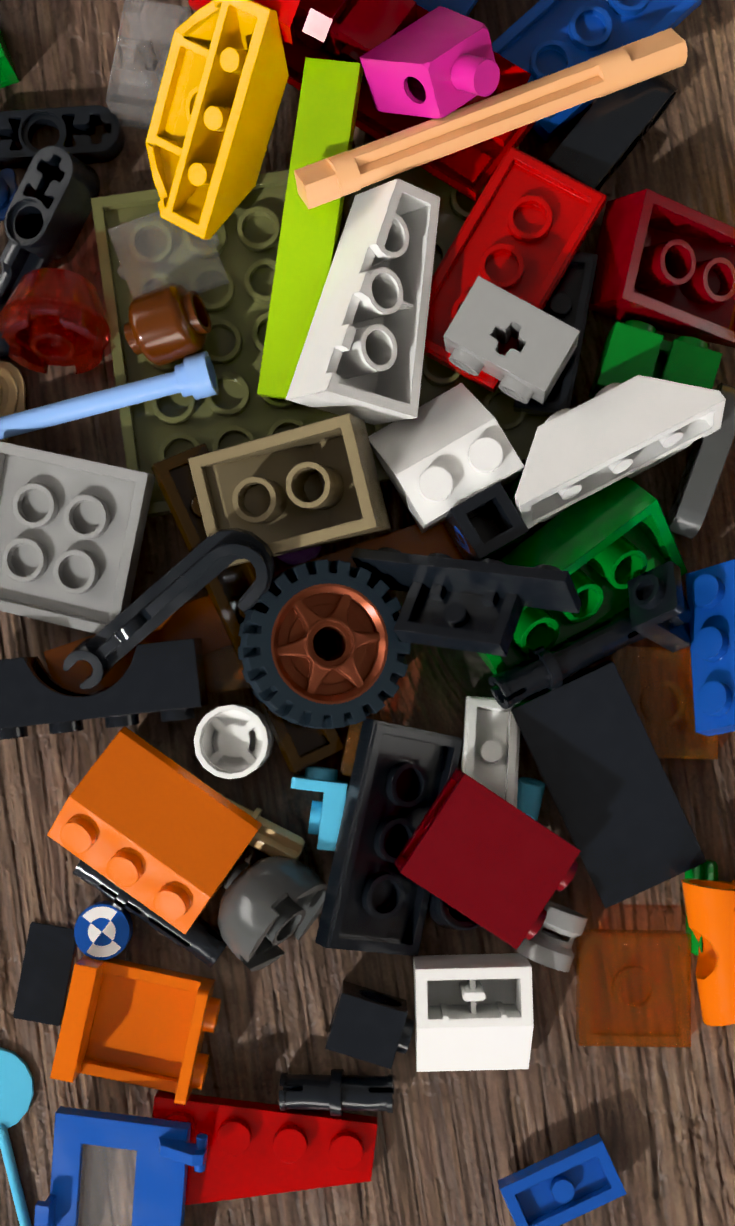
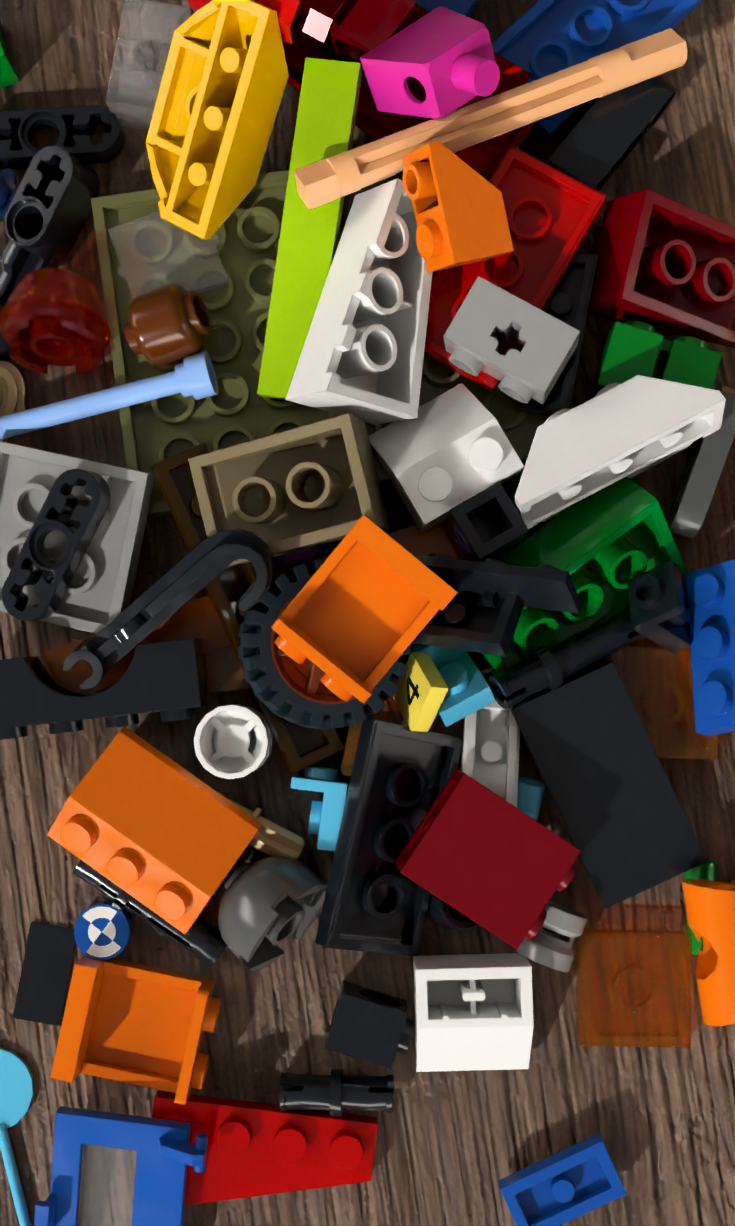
none -> black beam [2,469,111,621]
none -> orange panel [271,514,458,704]
none -> light yellow tile [393,652,449,732]
none -> orange slope [402,141,514,273]
none -> medium azure bracket [407,644,496,727]

